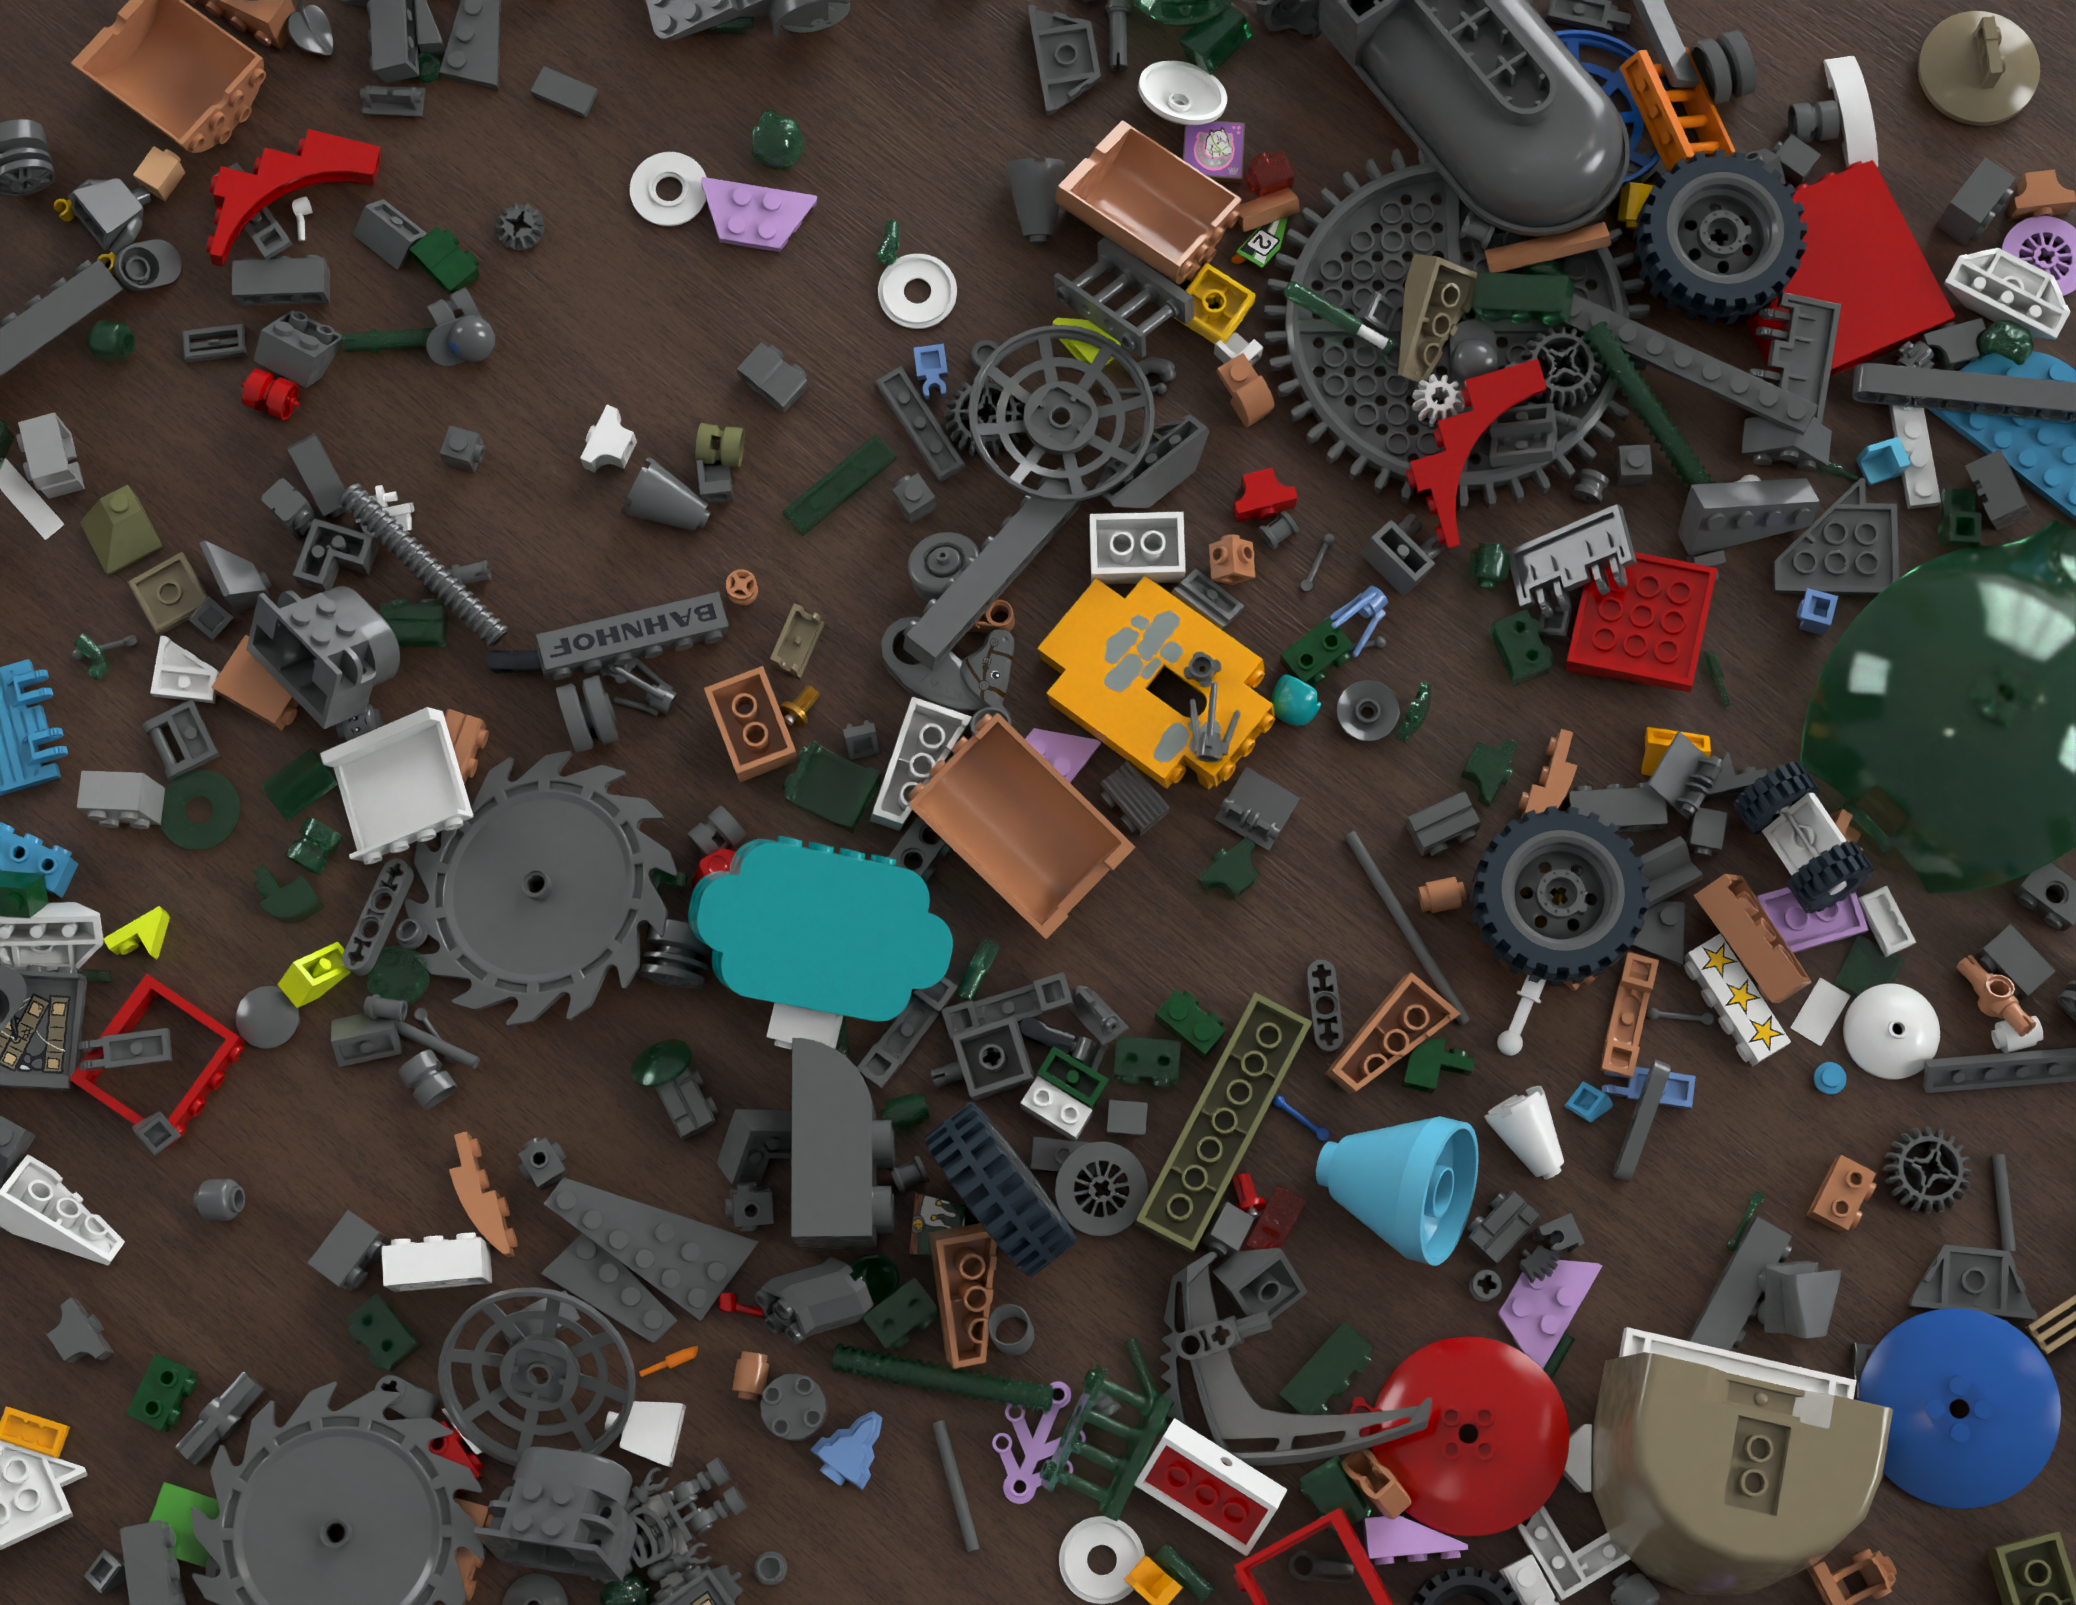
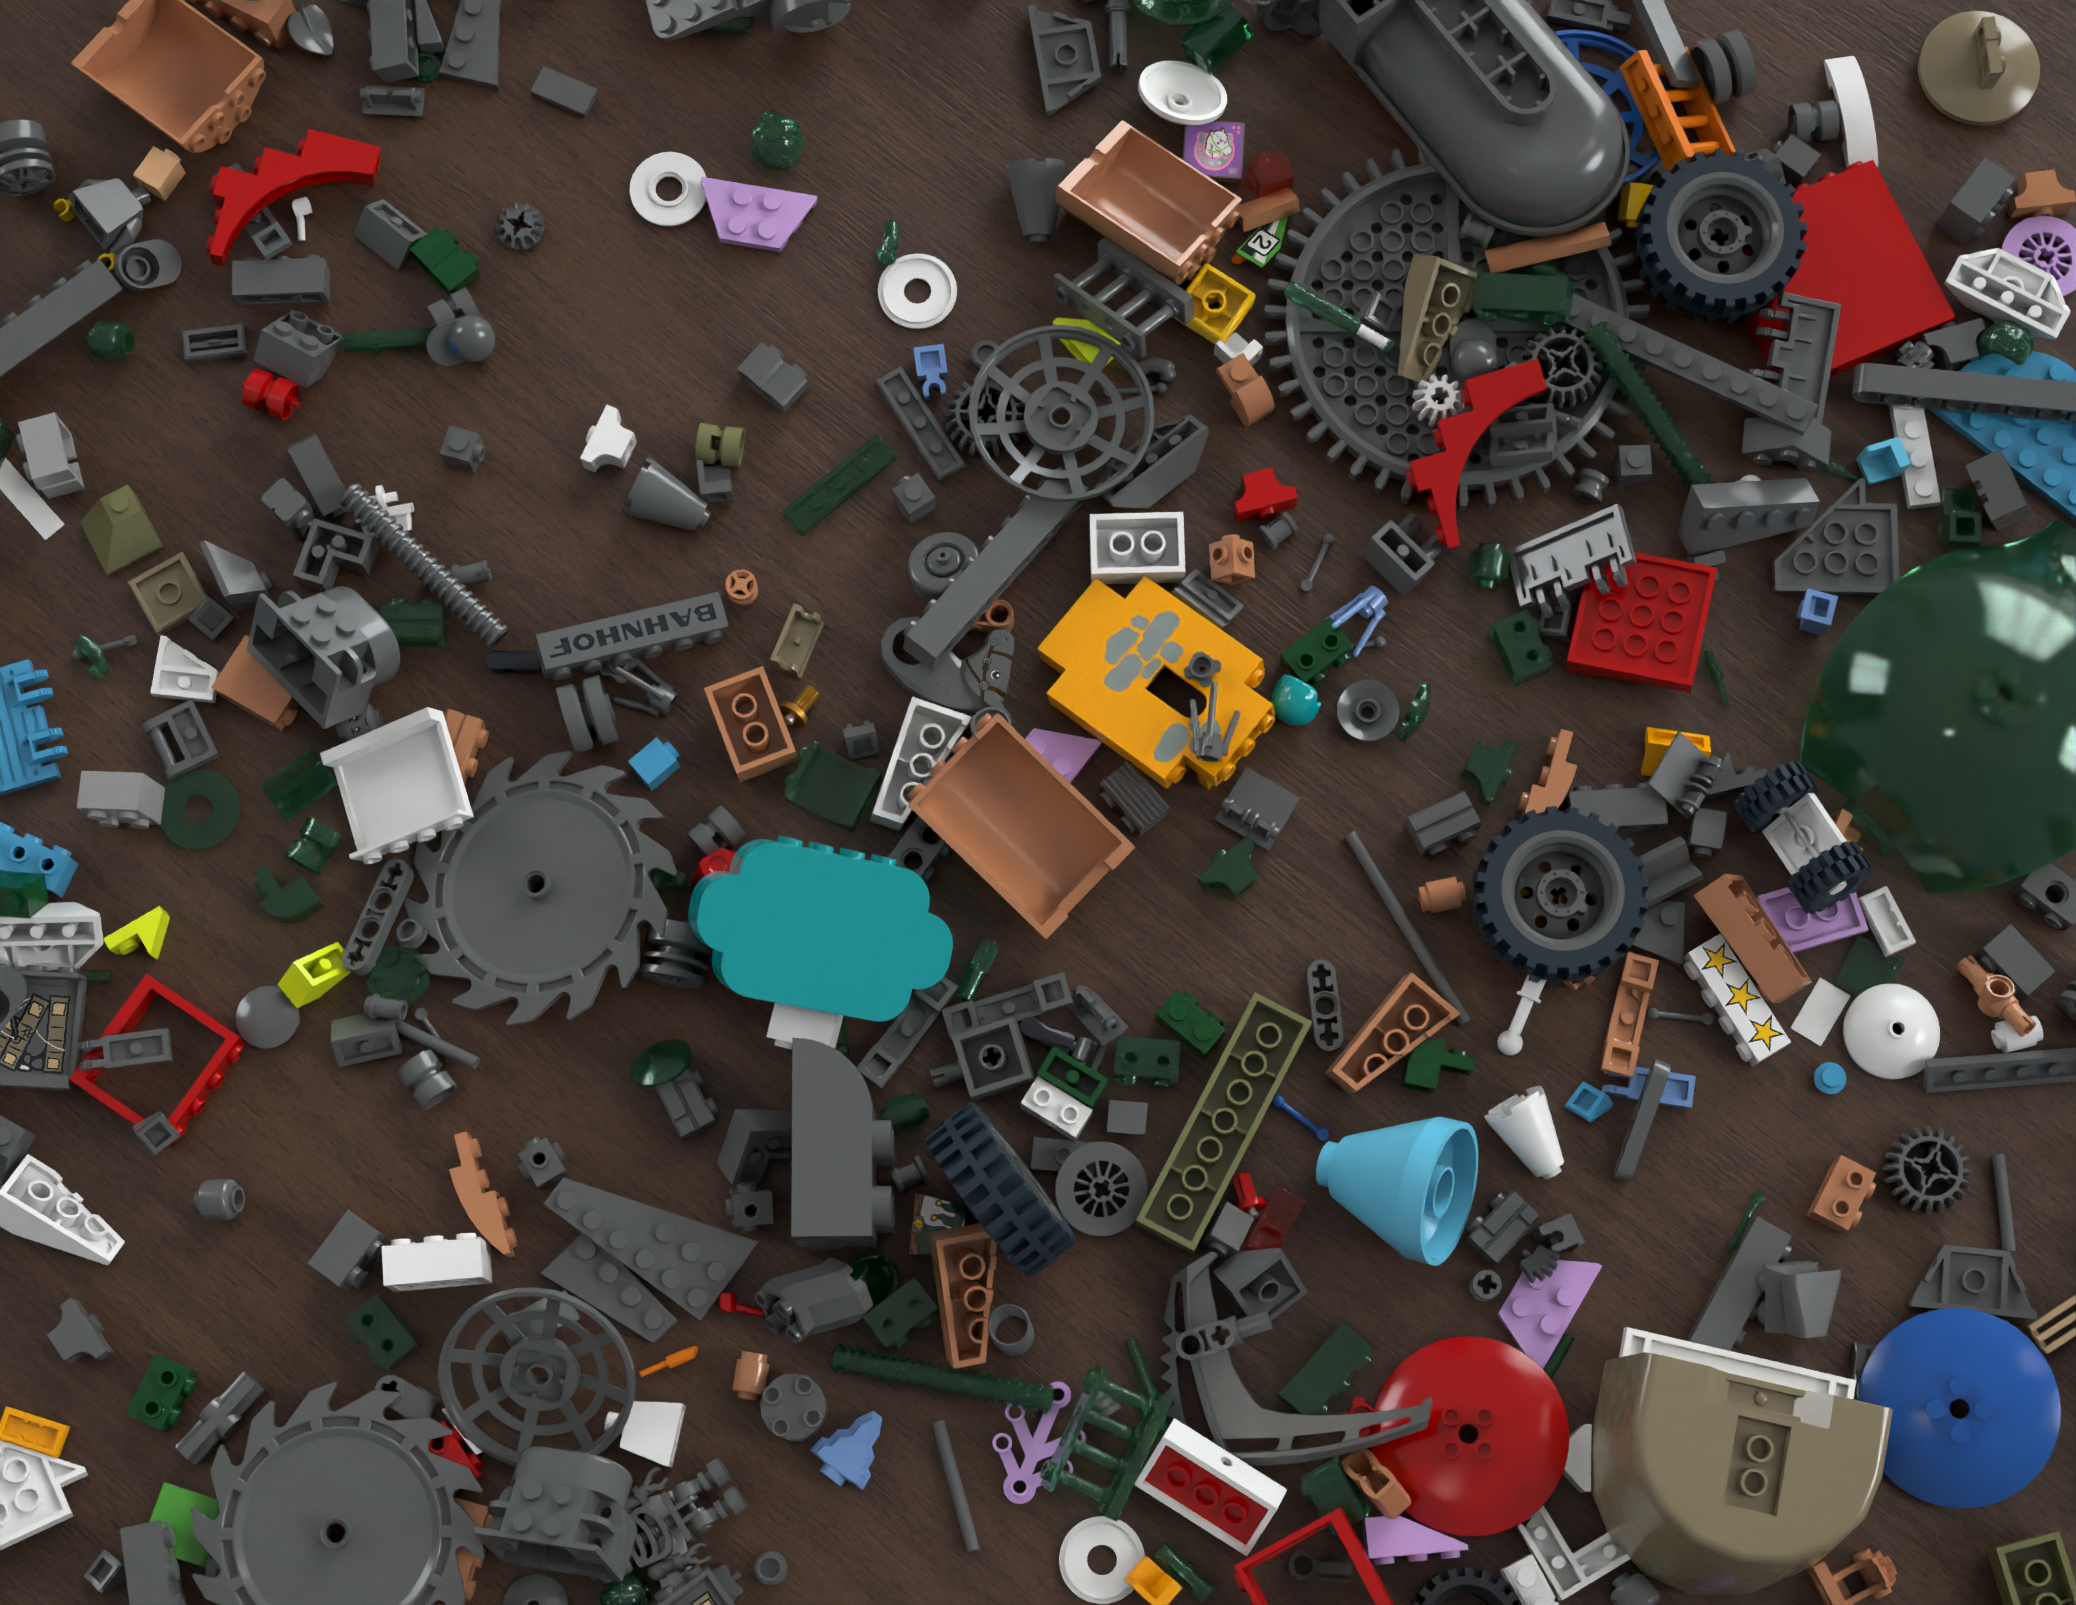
none -> dark azure brick [628,737,680,792]

